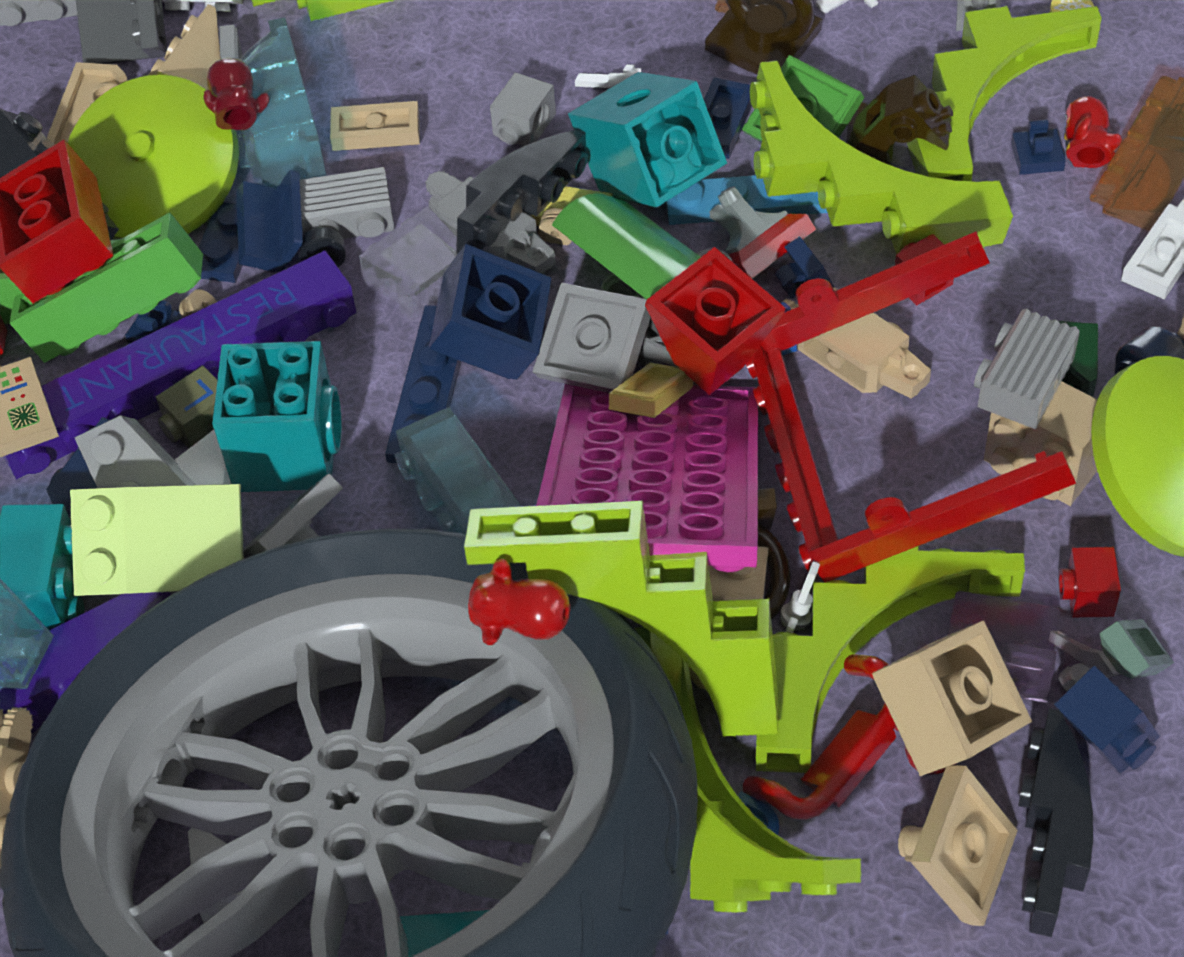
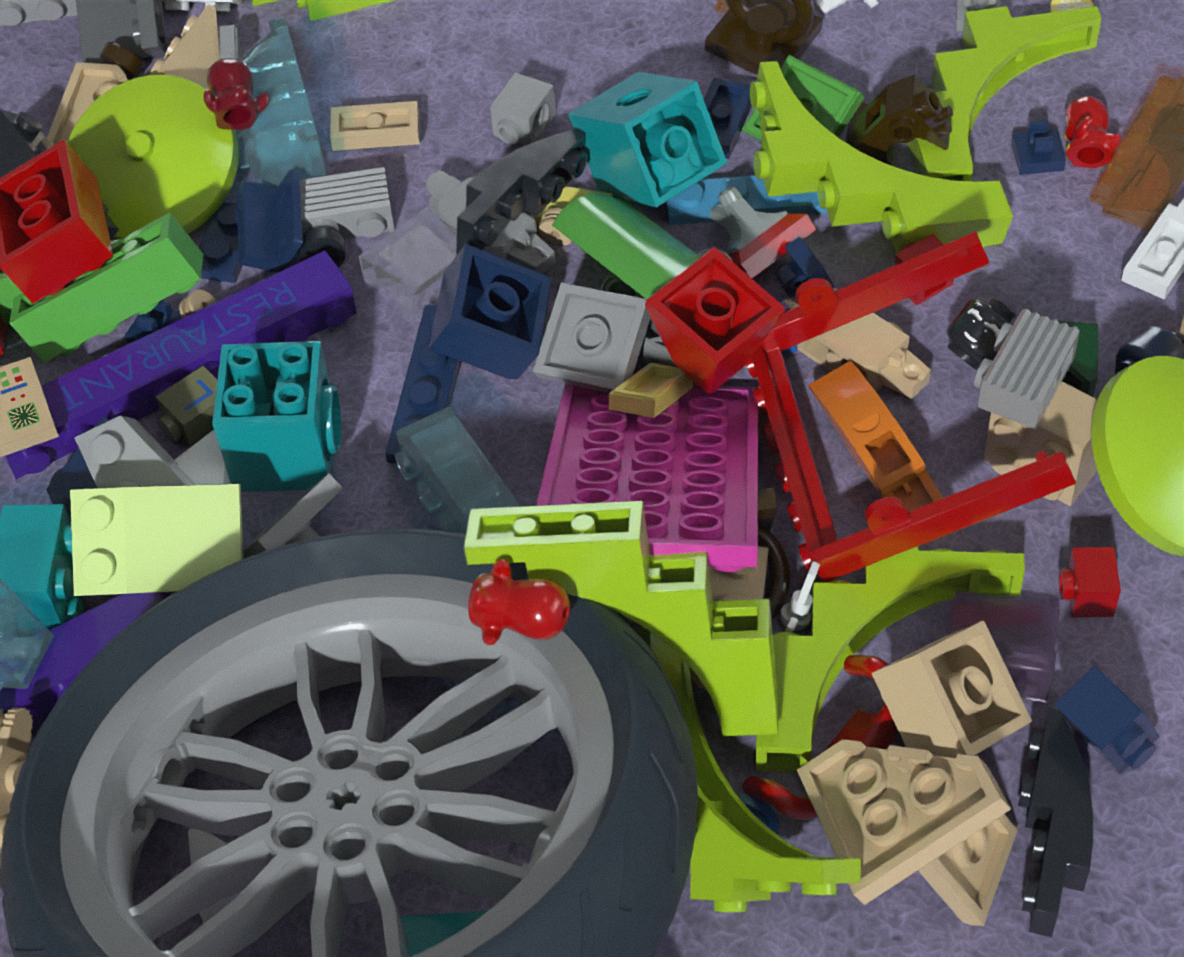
white piece [575,65,641,89] -> none
sand green piece [1049,619,1174,691] -> none
none -> dark brown tile [99,42,144,78]
none -> tan plate [797,739,1011,905]
none -> orange slope [809,361,943,512]
none -> black head [947,297,1017,370]

